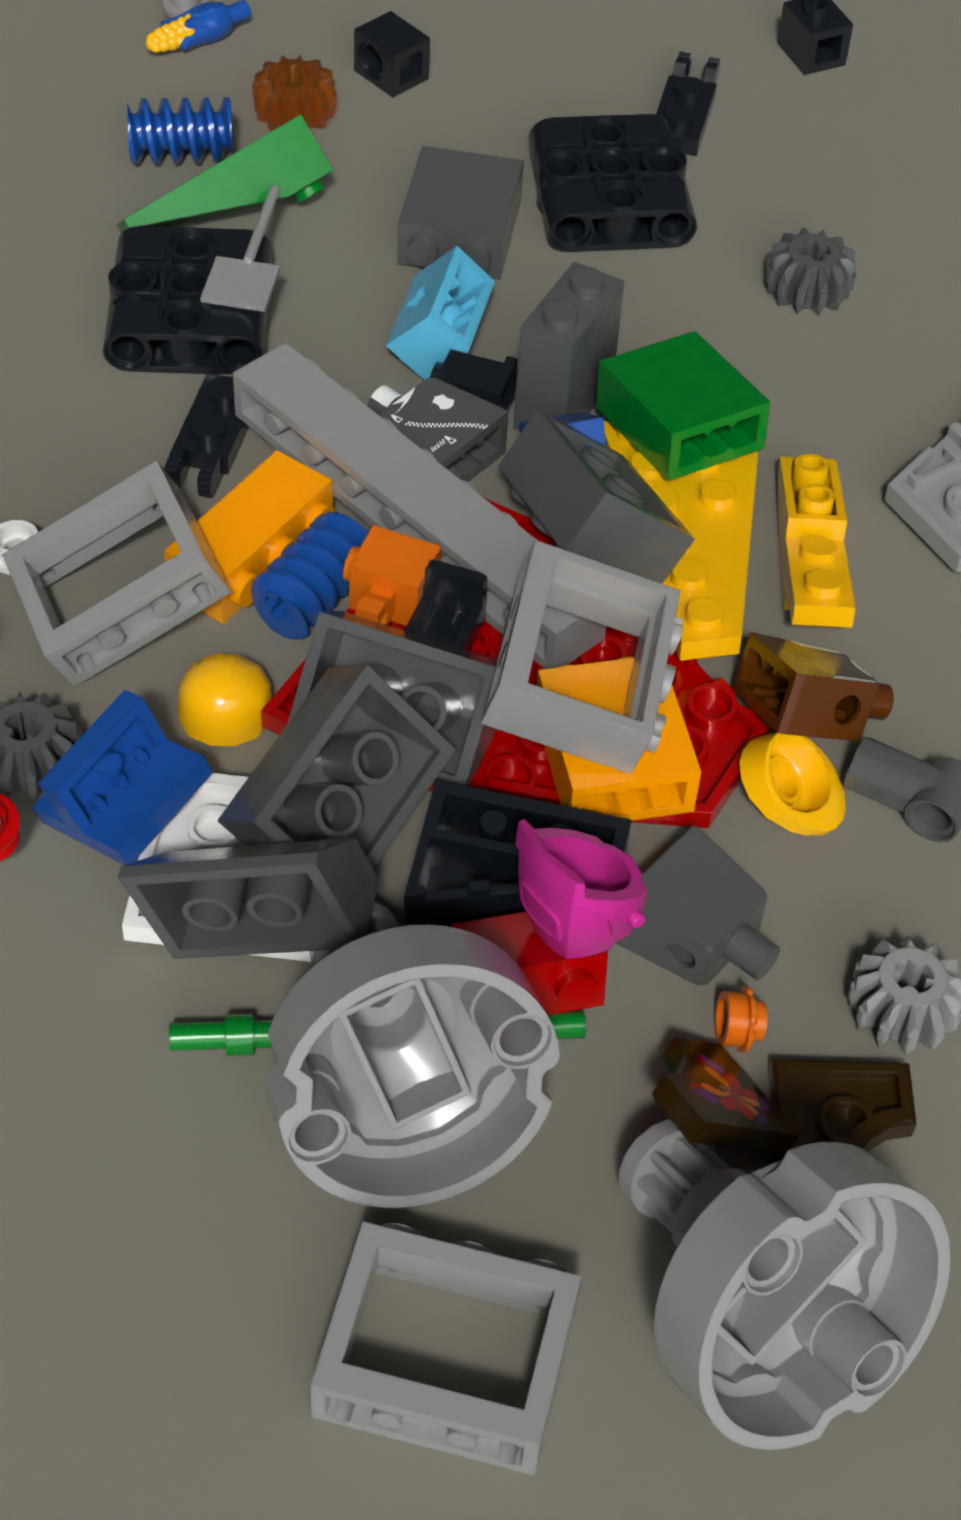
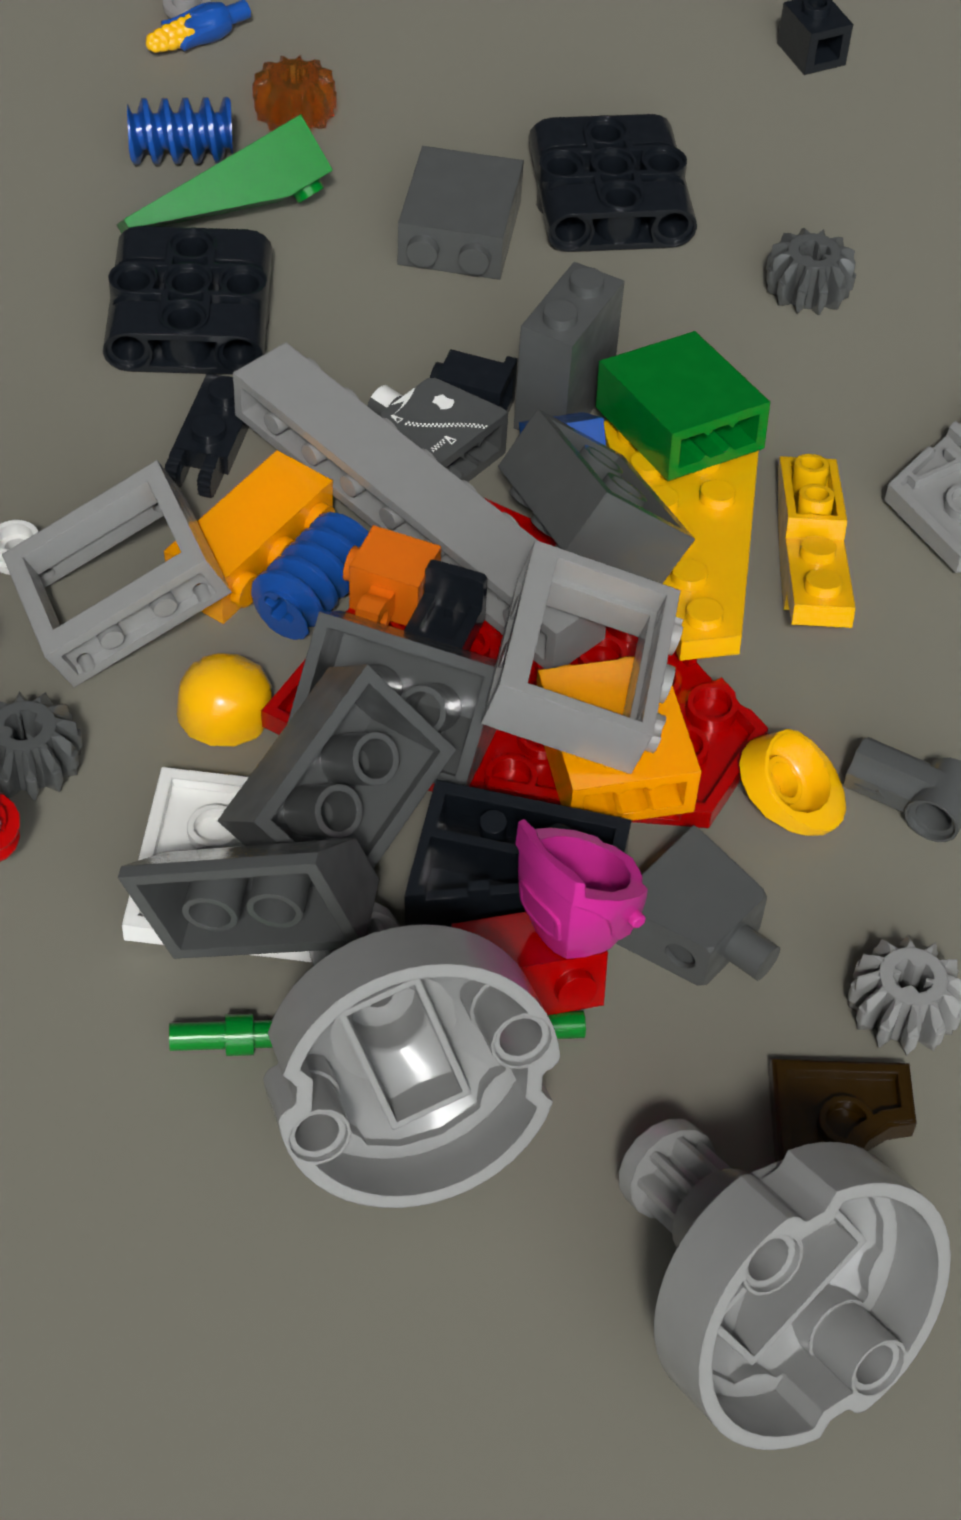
blue bracket [32,690,213,865] -> none
light grey piece [200,185,280,312] -> none
light grey window [310,1221,582,1476] -> none
black brick [354,11,430,98] -> none
medium azure brick [385,246,495,380] -> none
dark brown tile [652,1037,800,1154] -> none
black hinge [656,51,720,156] -> none
orange plate [714,985,768,1053] -> none
reddish brown torso [732,632,894,741] -> none

